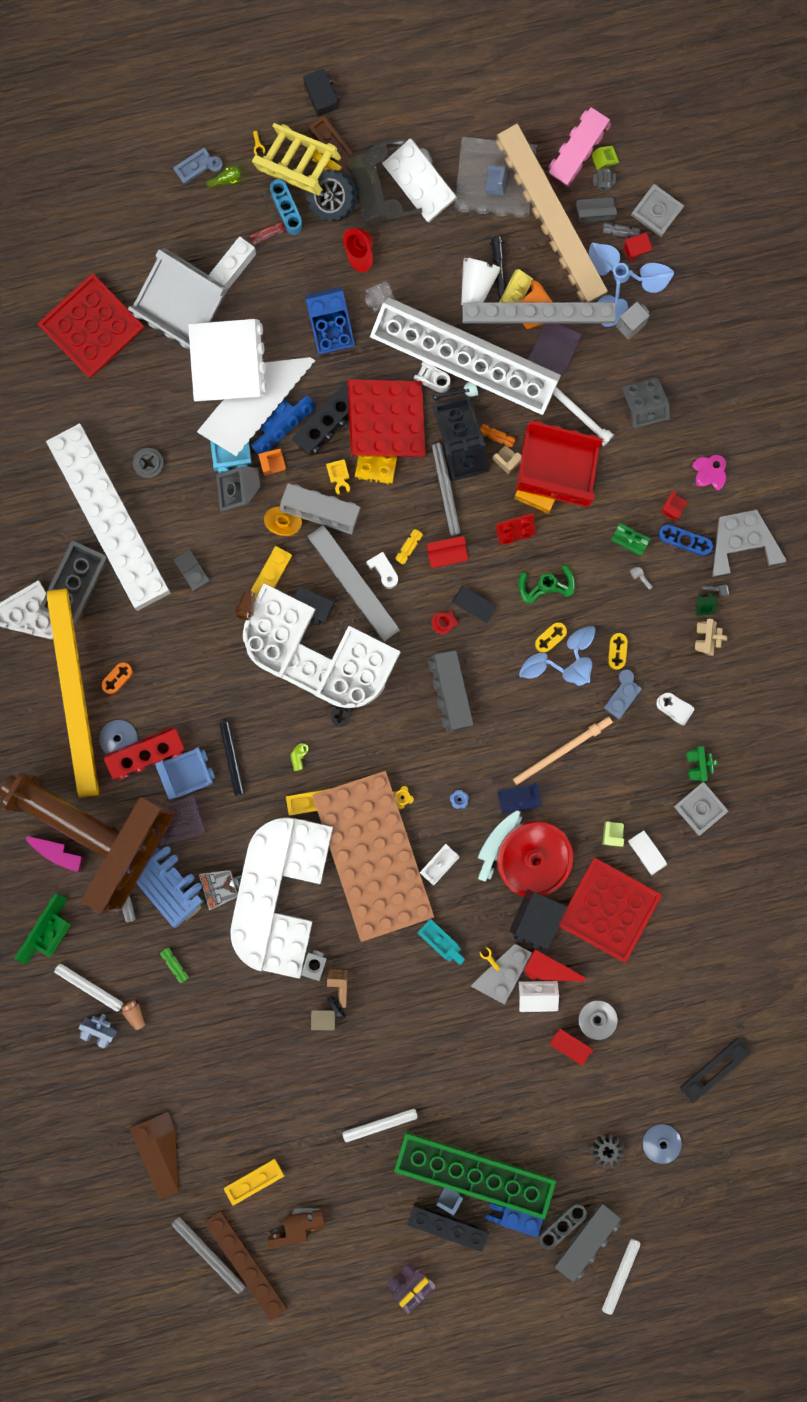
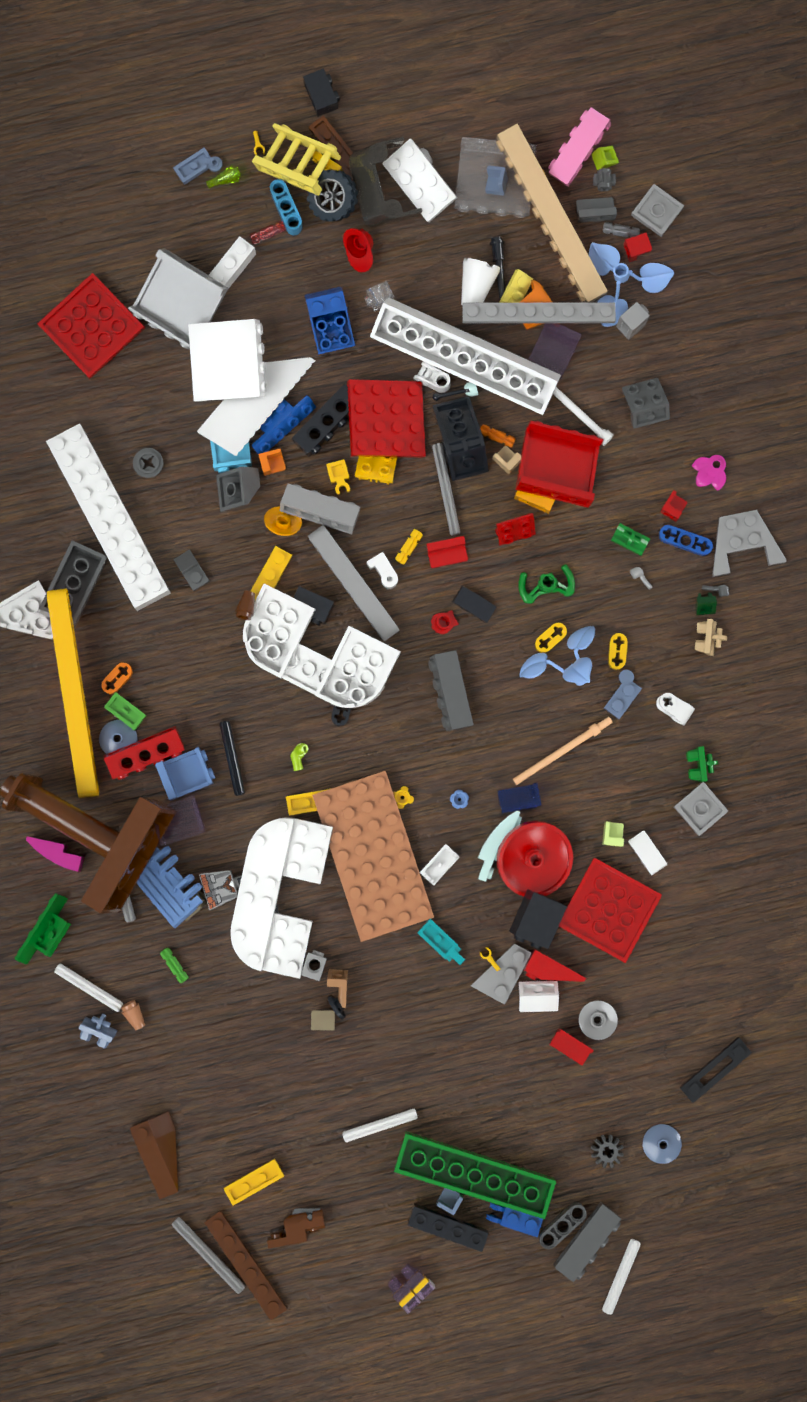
none -> bright green plate [104,692,146,731]

